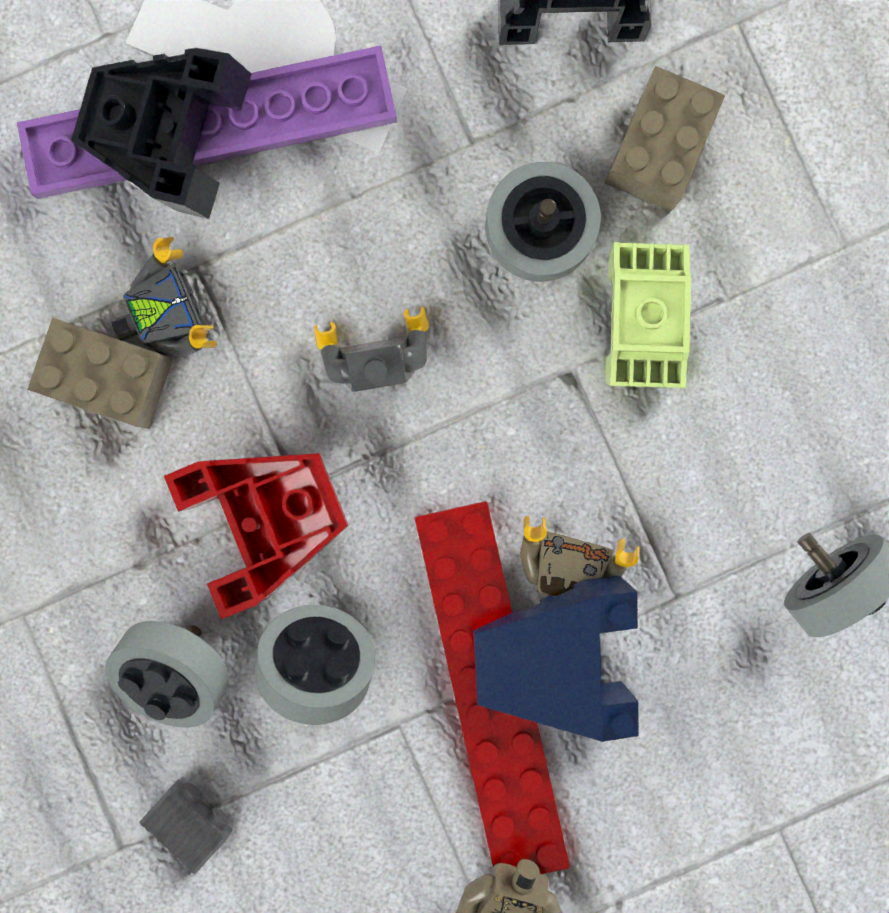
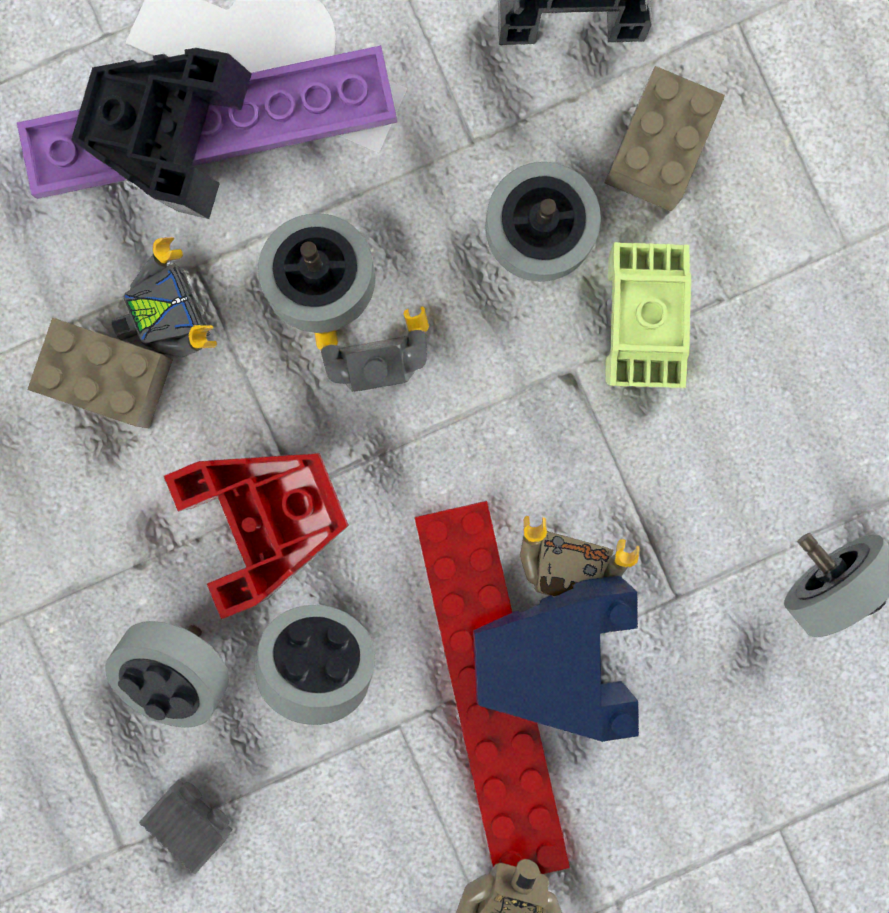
none -> wheel [258,213,375,333]

